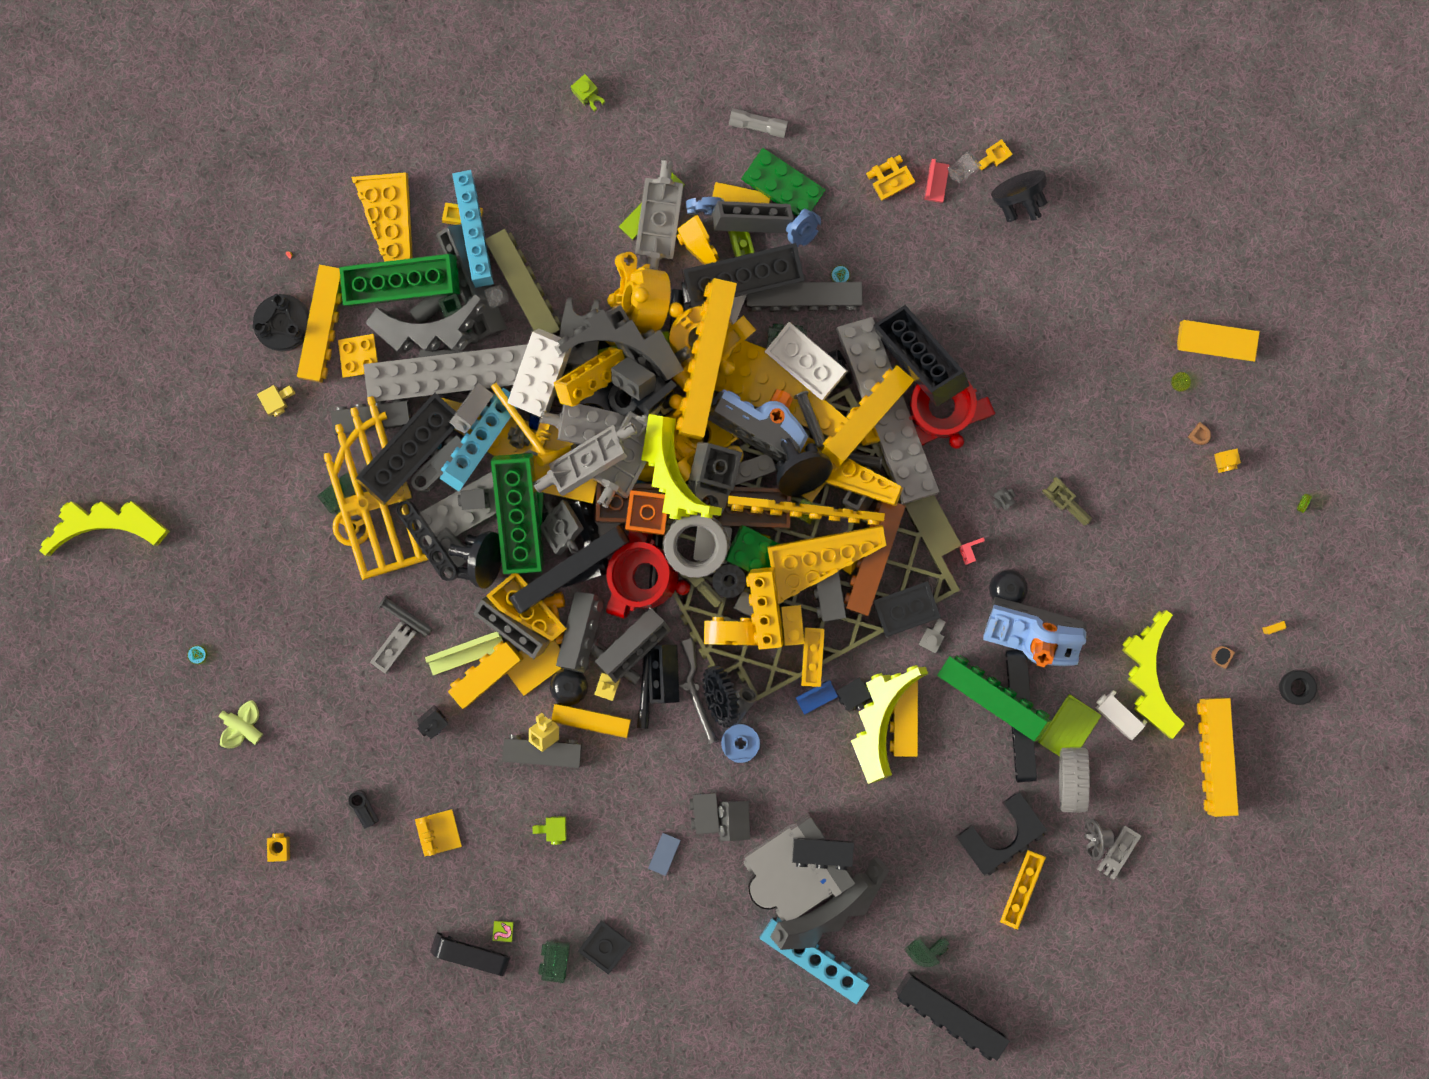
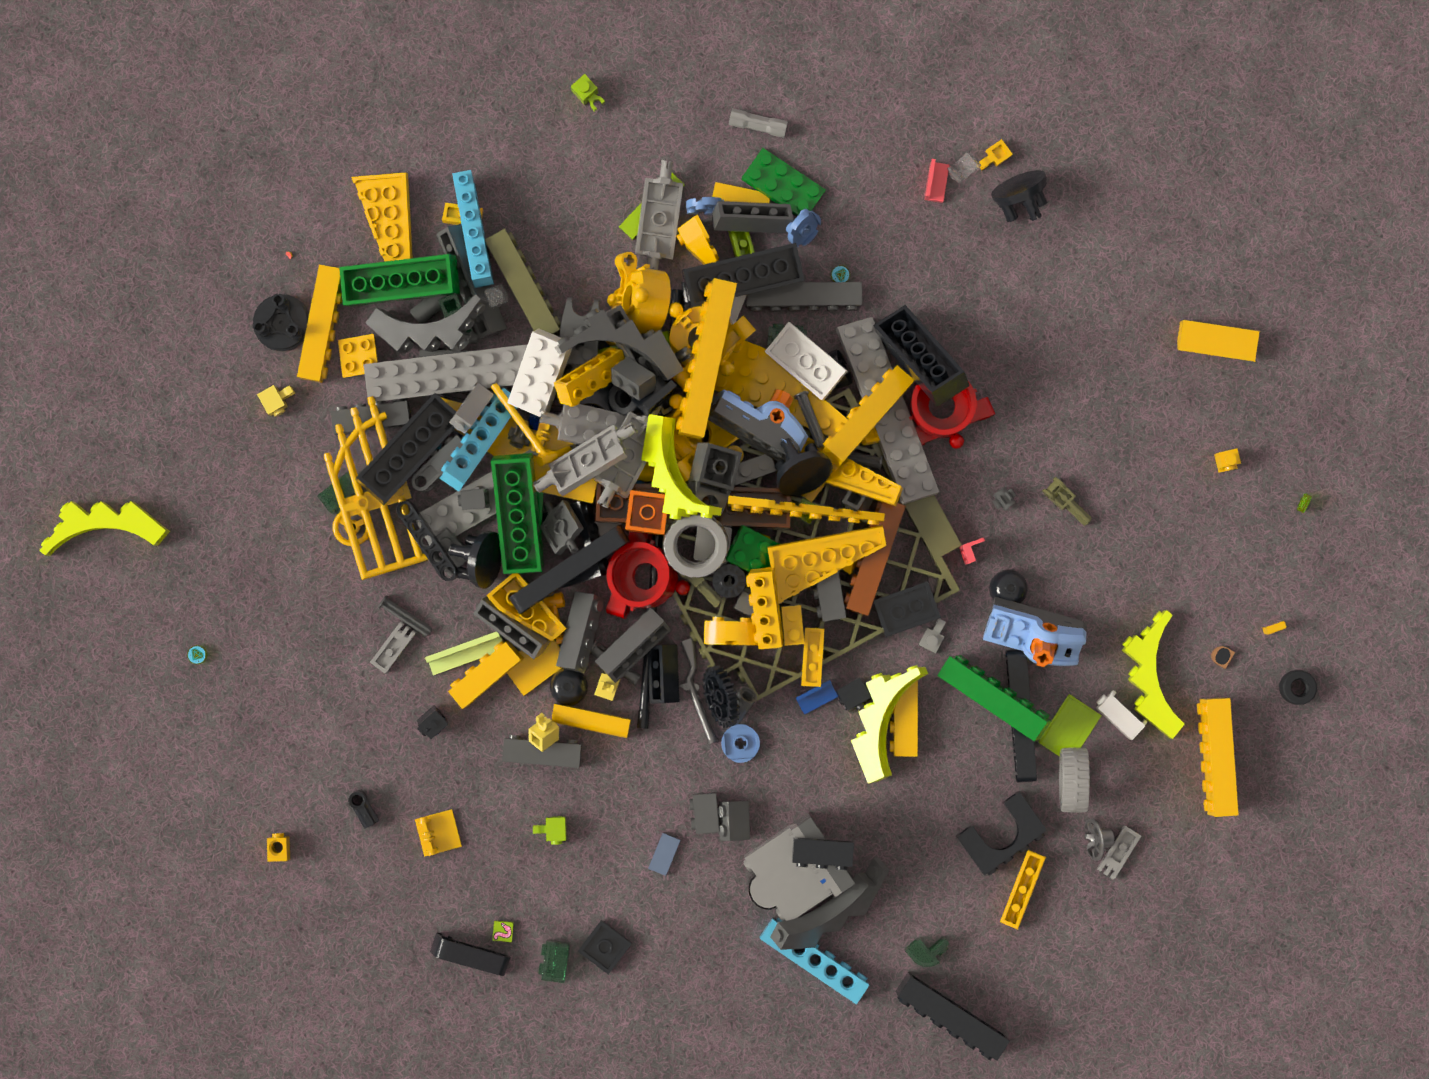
yellowish green plant [219,700,263,748] -> none
yellow plate [866,155,915,201] -> none
clear neon green tile [1171,372,1191,392] -> none
medium nougat tile [1188,422,1211,445] -> none

